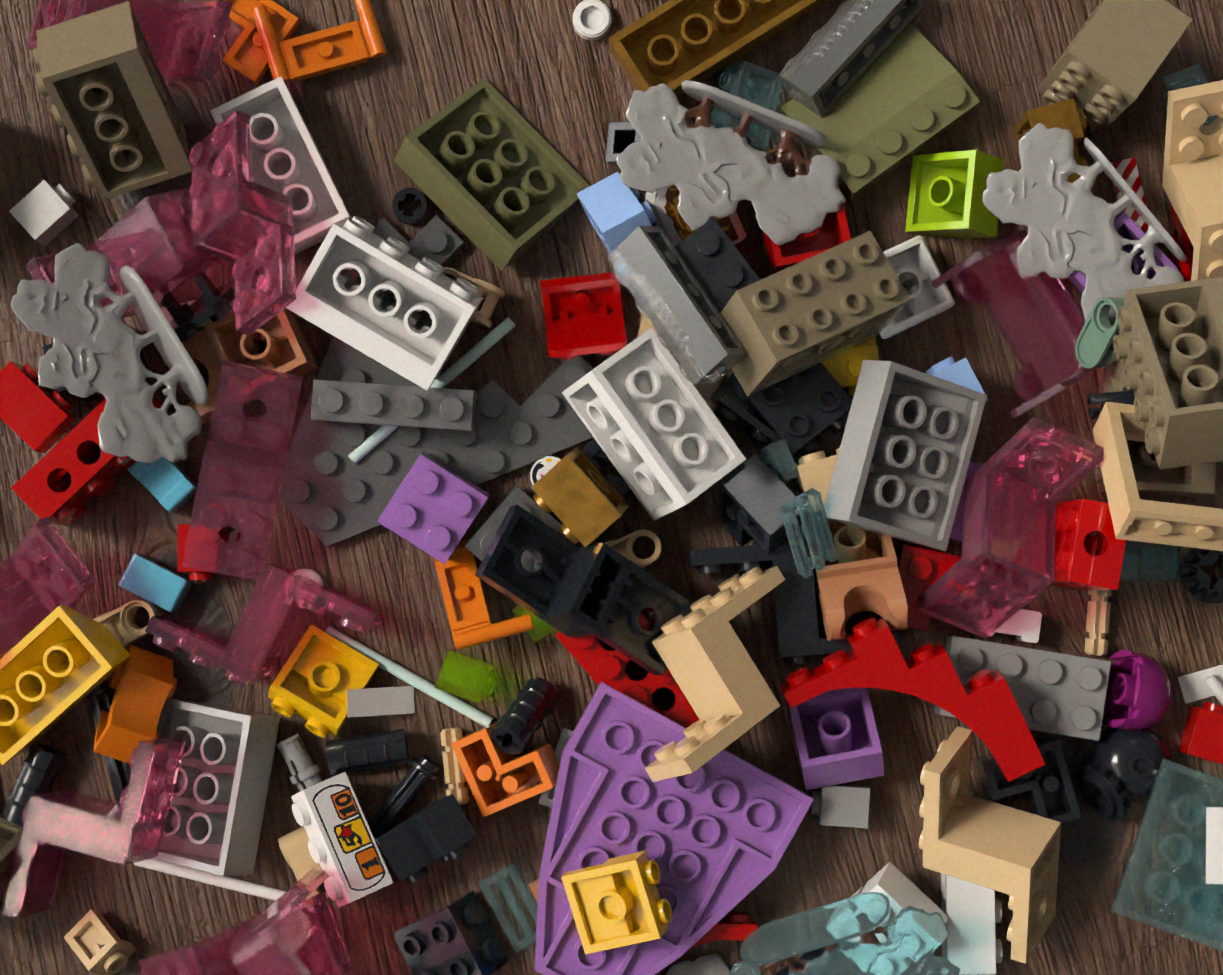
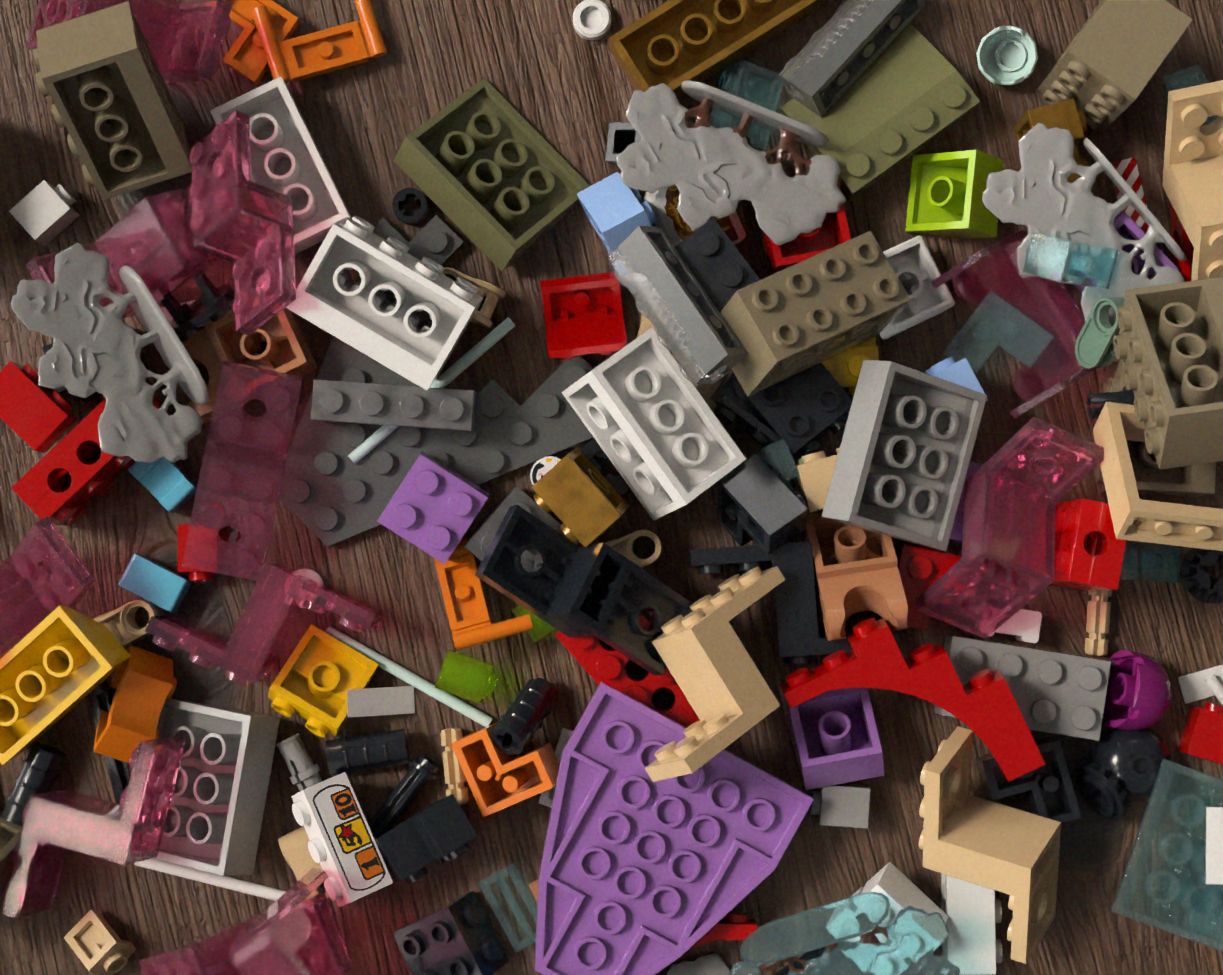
yellow plate [561,850,672,954] -> none
clear light blue tile [780,488,838,578] -> none
none -> clear light blue tile [943,290,1055,376]
none -> light aqua hair [976,26,1038,85]
none -> clear light blue slope [1023,232,1119,289]

